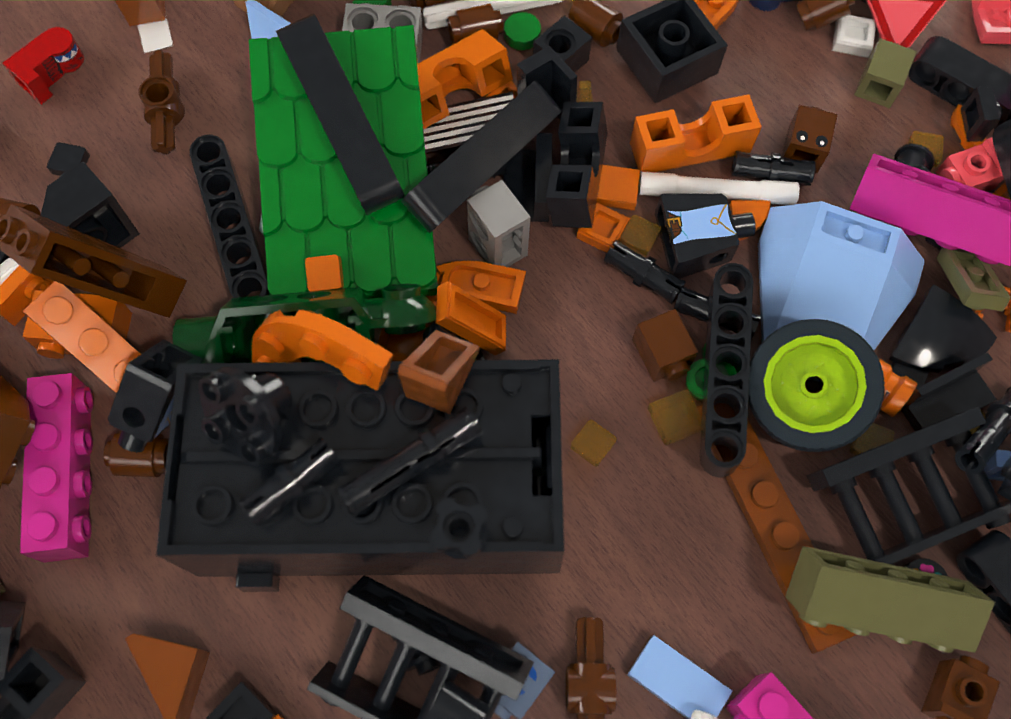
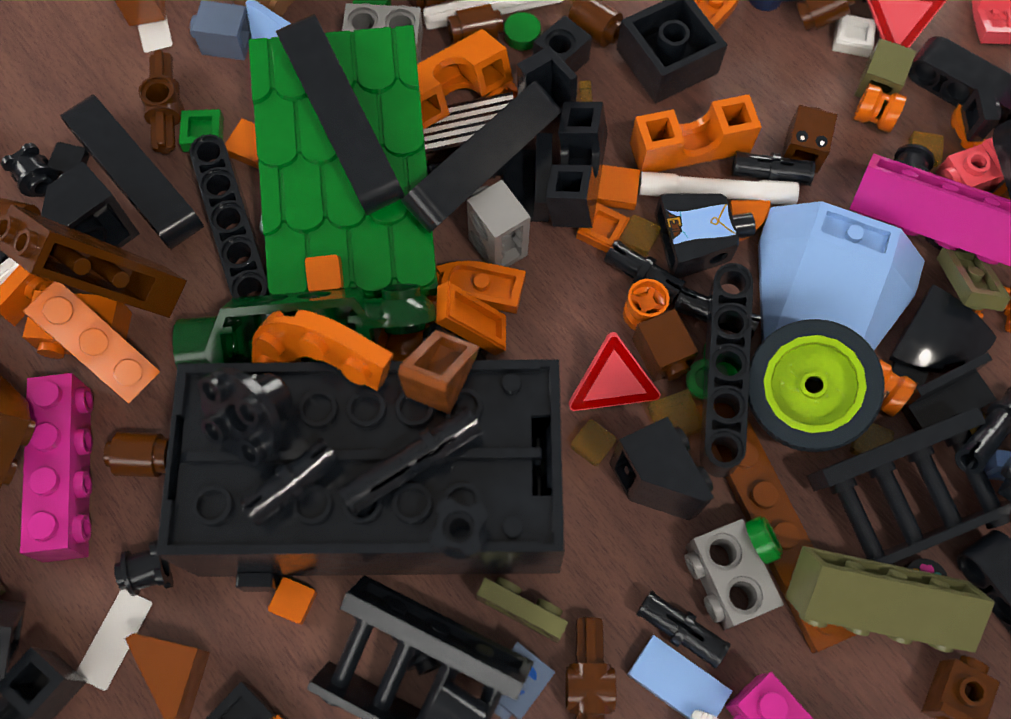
red leg [2,27,84,105] -> none
black torso [108,339,204,452] -> none
none -> black brick [0,143,58,197]
none -> black beam [60,94,204,250]
none -> white sticker [76,589,152,690]
none -> black brick [114,540,174,596]
none -> green plate [179,109,224,152]
none -> sand blue brick [190,0,251,60]
none -> orange tile [225,118,259,169]
none -> orange piece [268,577,317,625]
none -> olive plate [476,577,568,643]
none -> piece [568,332,661,411]
none -> black slope [609,416,714,520]
none -> orange wheel [623,279,670,330]
none -> black pin [636,590,731,669]
none -> light grey brick [684,519,784,631]
none -> green tile [745,516,783,565]
none -> orange wheel [853,83,907,133]

